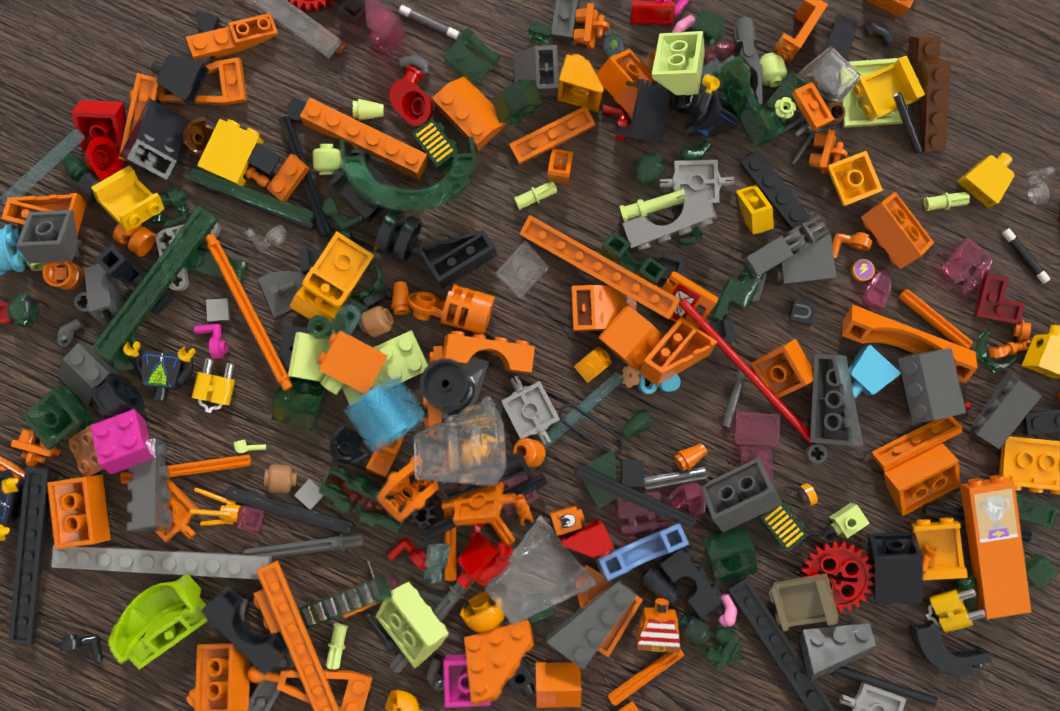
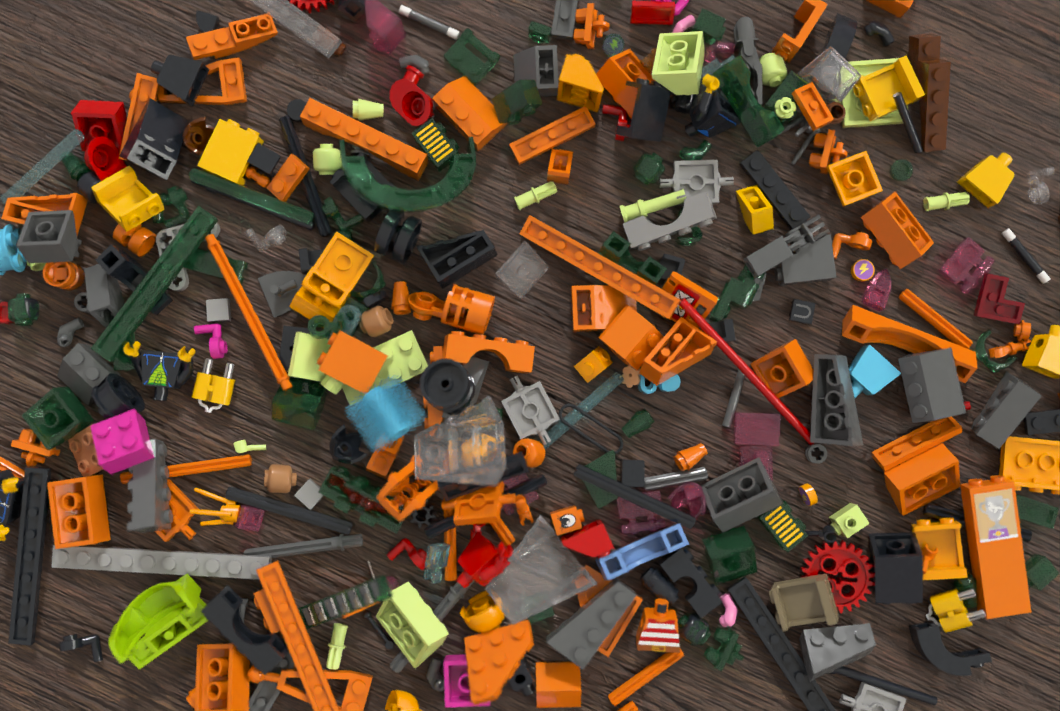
none -> clear green tile [890,159,913,181]

